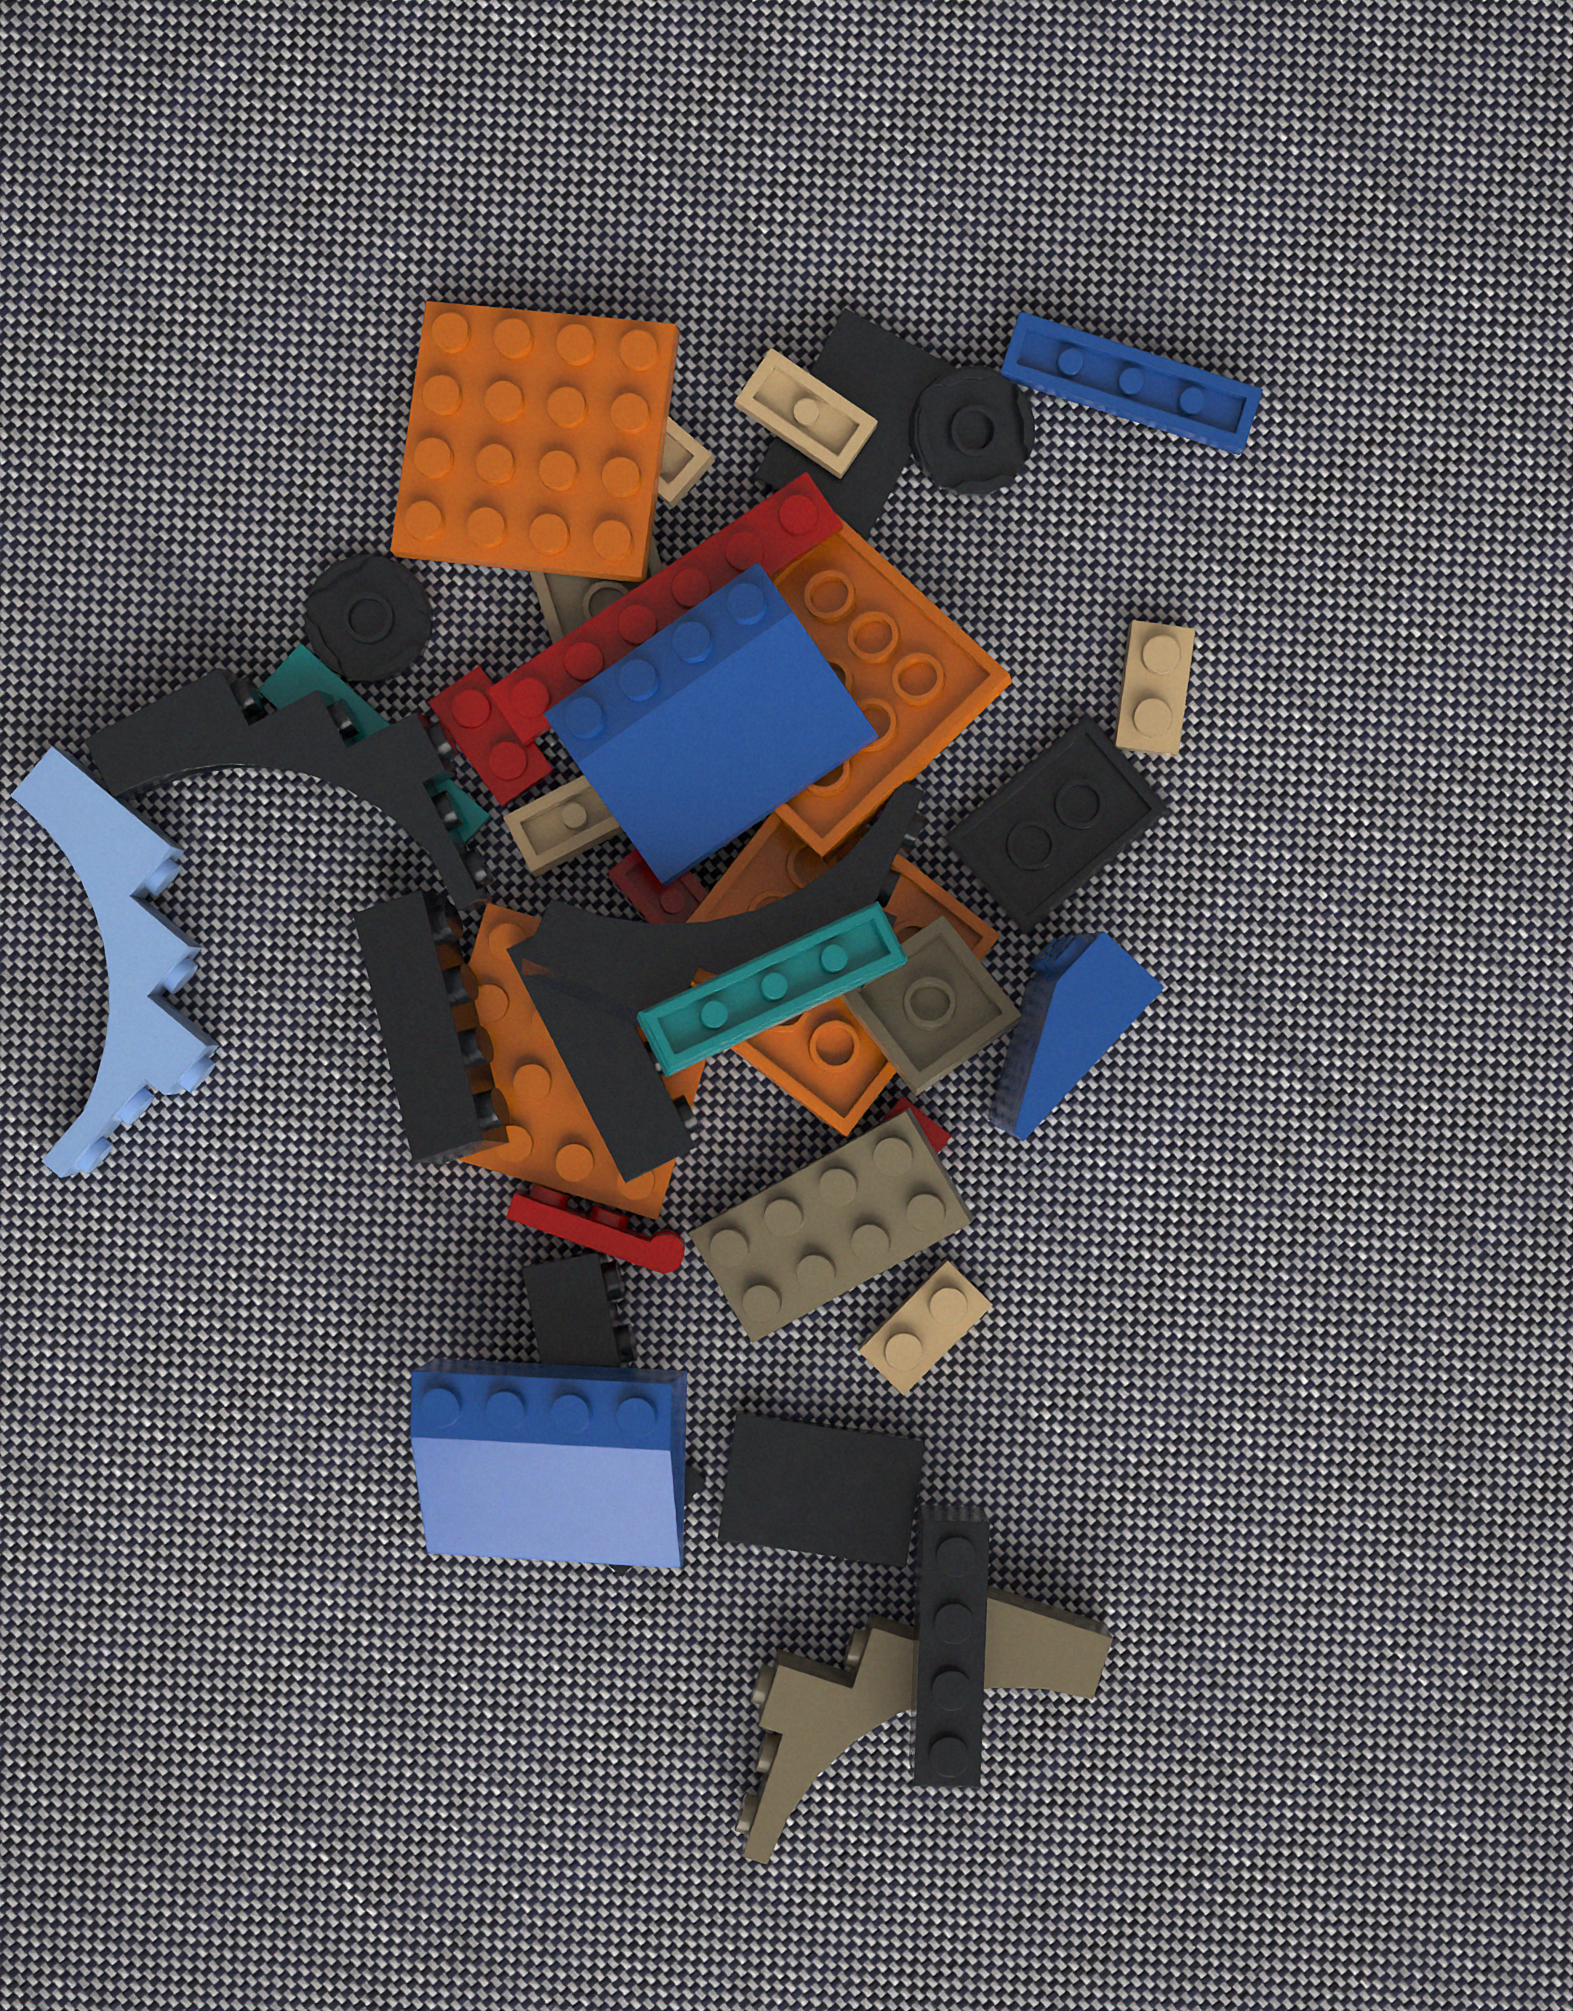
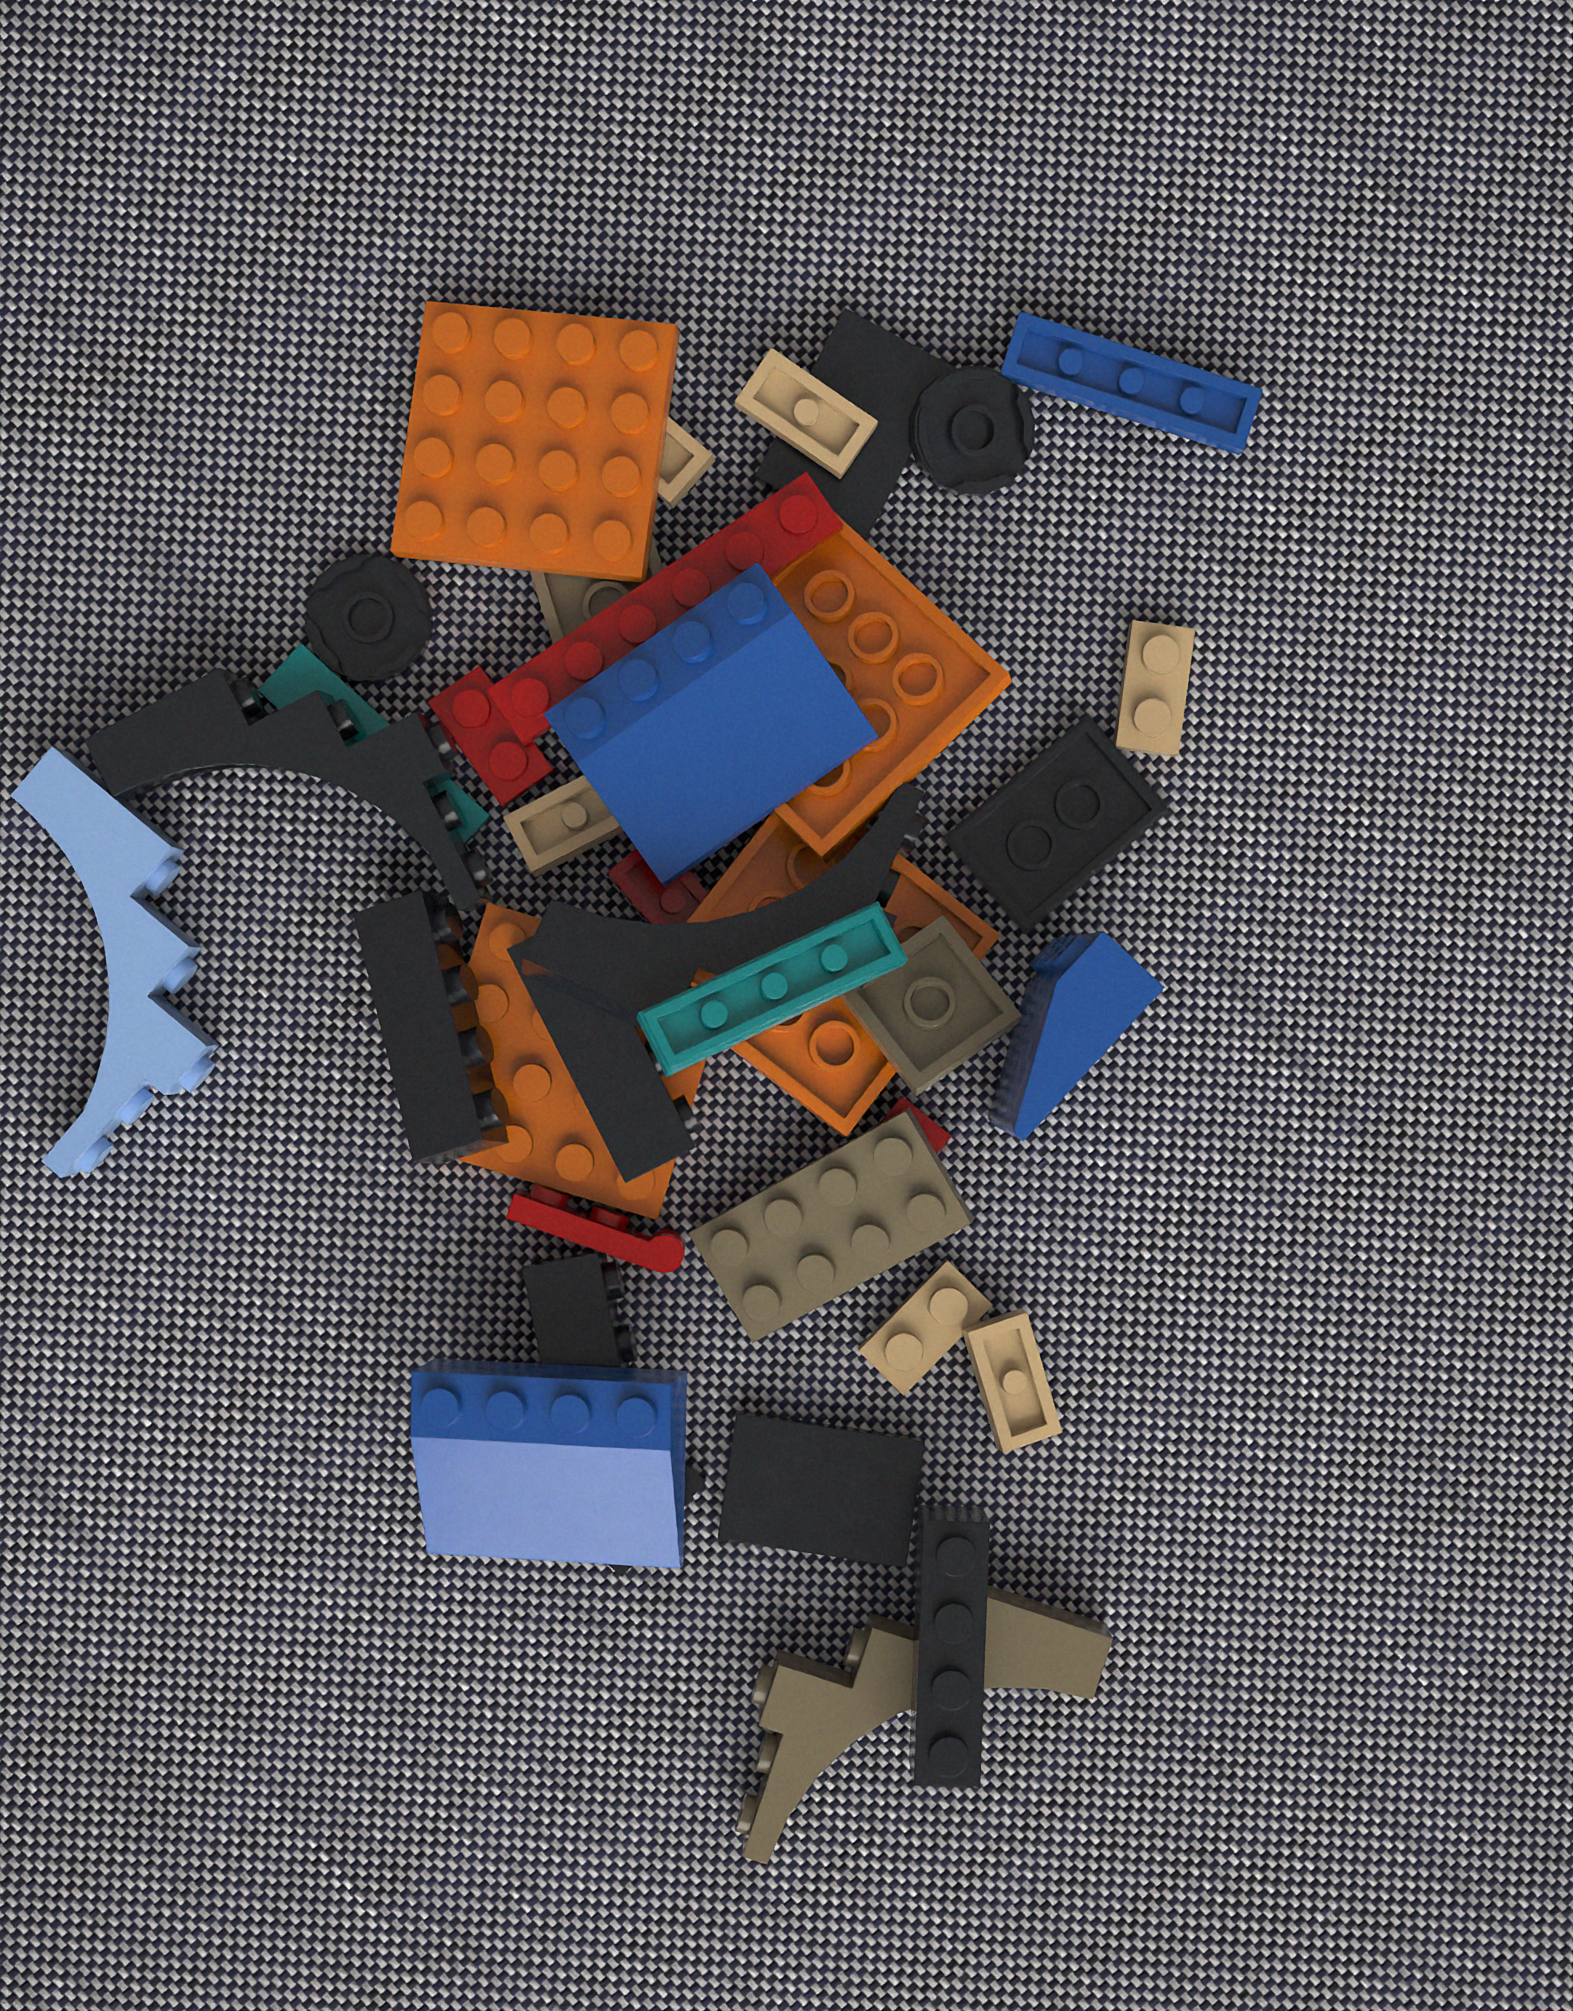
none -> tan plate [961,1309,1062,1453]

